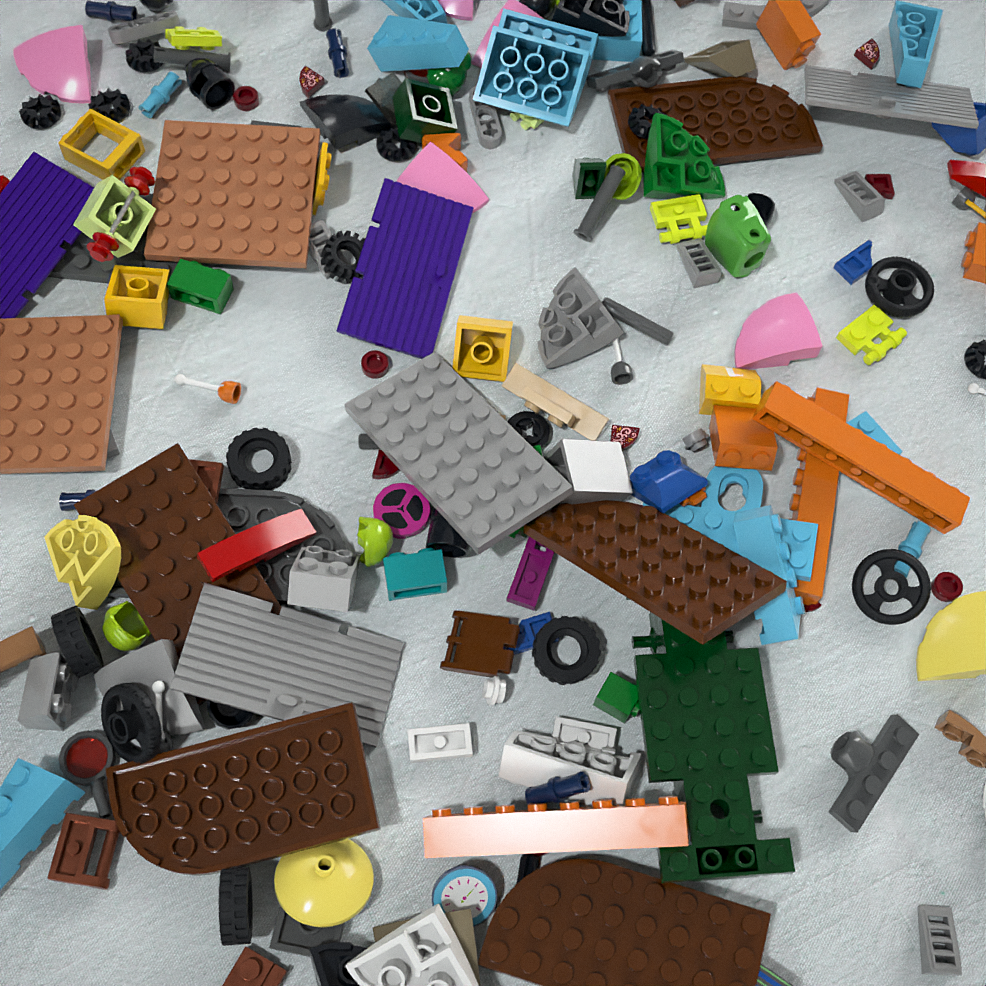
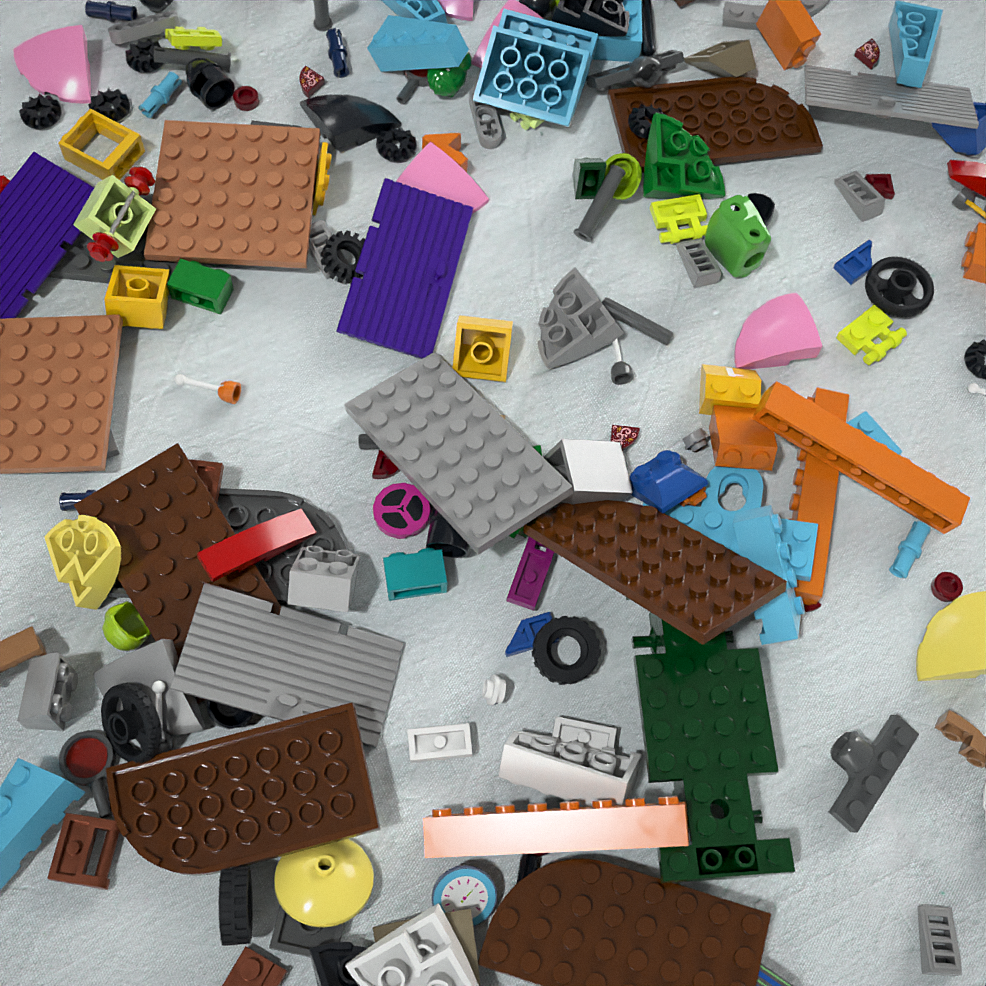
black tyre [51,606,104,678] -> none
black tyre [226,427,292,491] -> none
lime hair [357,517,394,567] -> none
dark red tile [361,350,389,379] -> none
clear smoke piece [365,72,402,126] -> none
dark green brick [392,78,458,143] -> none
reddish brown plate [440,610,520,678] -> none
tan bracket [502,363,609,441] -> none
black gear [508,411,550,447] -> none
dark blue pin [525,771,590,804] -> none
green brick [593,672,640,724] -> none
black wheel [852,549,931,625] -> none

